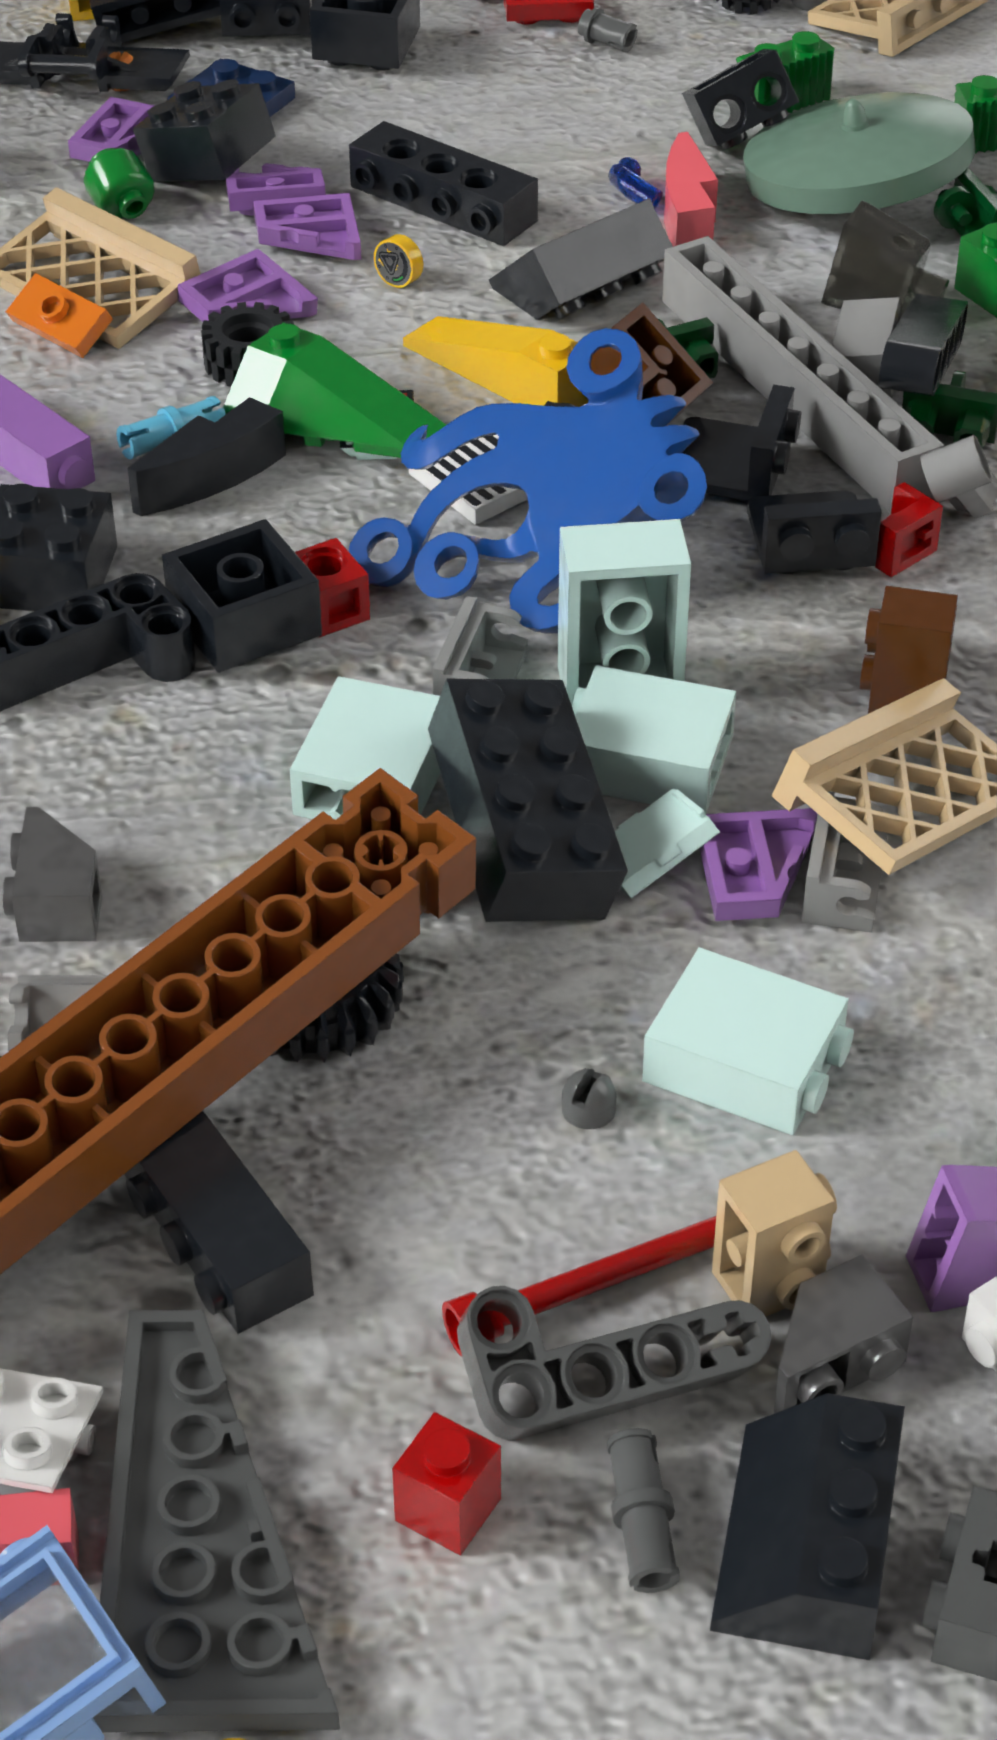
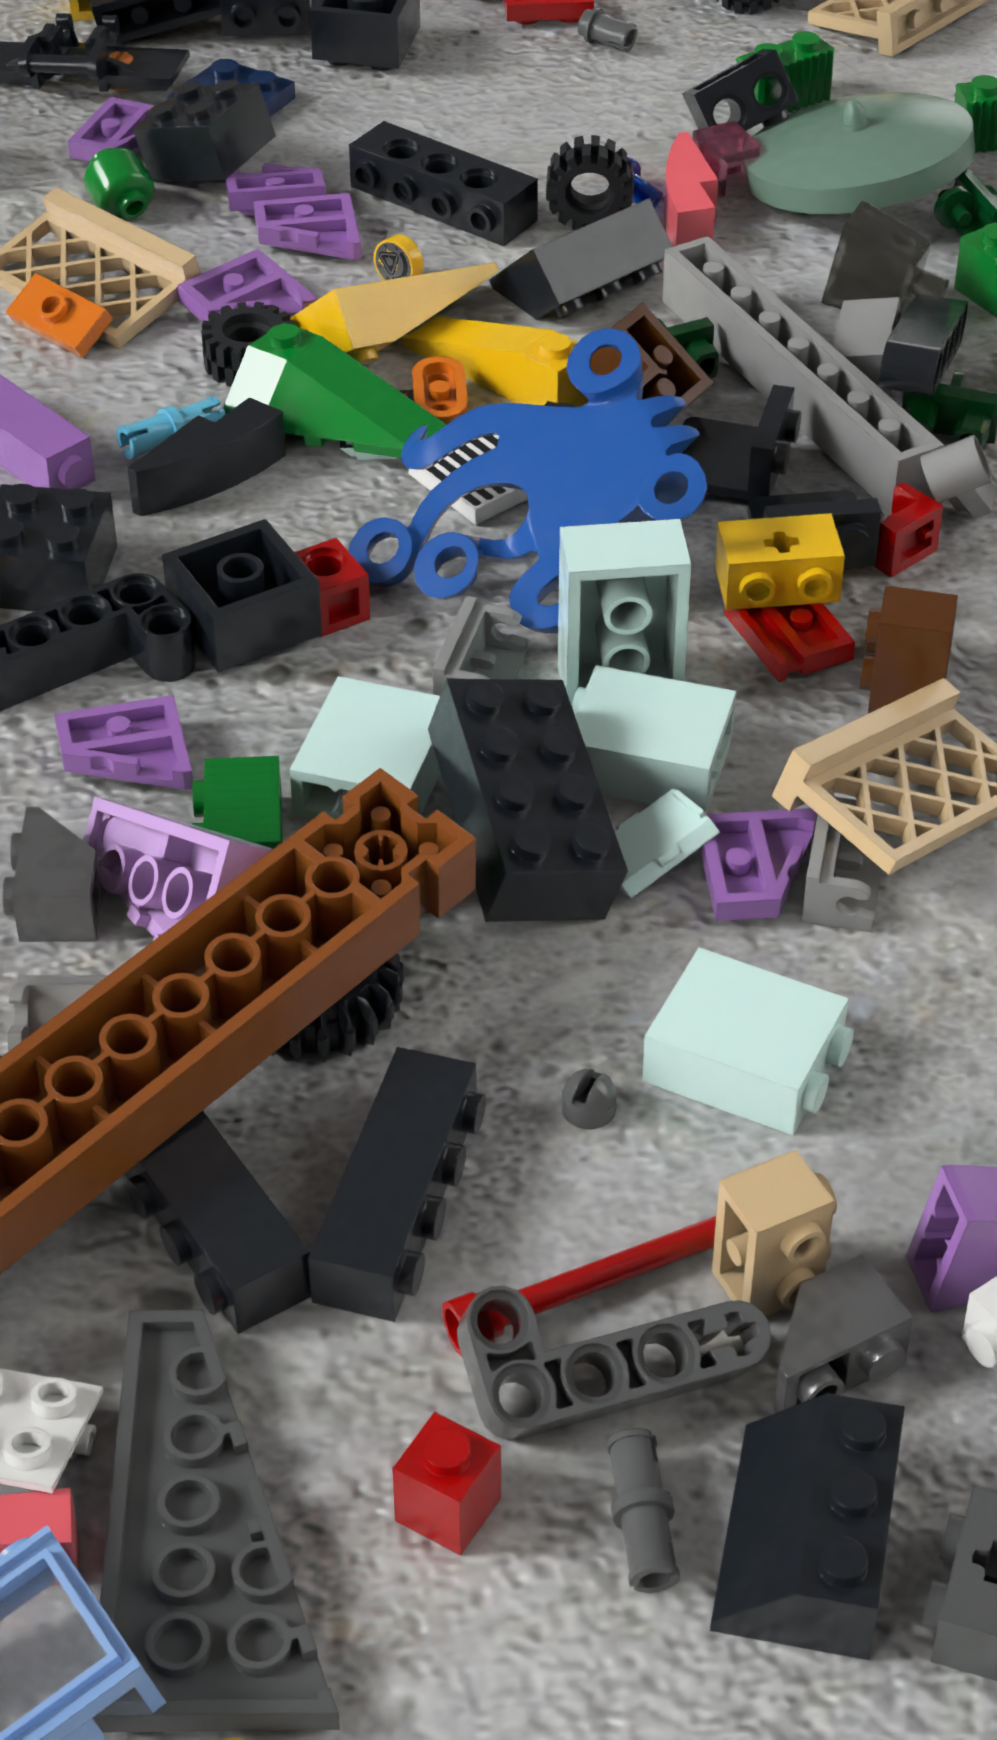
none -> medium lavender wing [54,695,193,790]
none -> lavender wedge [83,796,273,941]
none -> green brick [192,756,283,849]
none -> yellow wedge [290,262,499,366]
none -> black brick [308,1047,486,1322]
none -> orange plate [412,356,468,425]
none -> black tyre [546,135,634,230]
none -> clear pink panel [692,121,760,198]
none -> yellow brick [715,513,845,610]
none -> red plate [724,603,855,682]

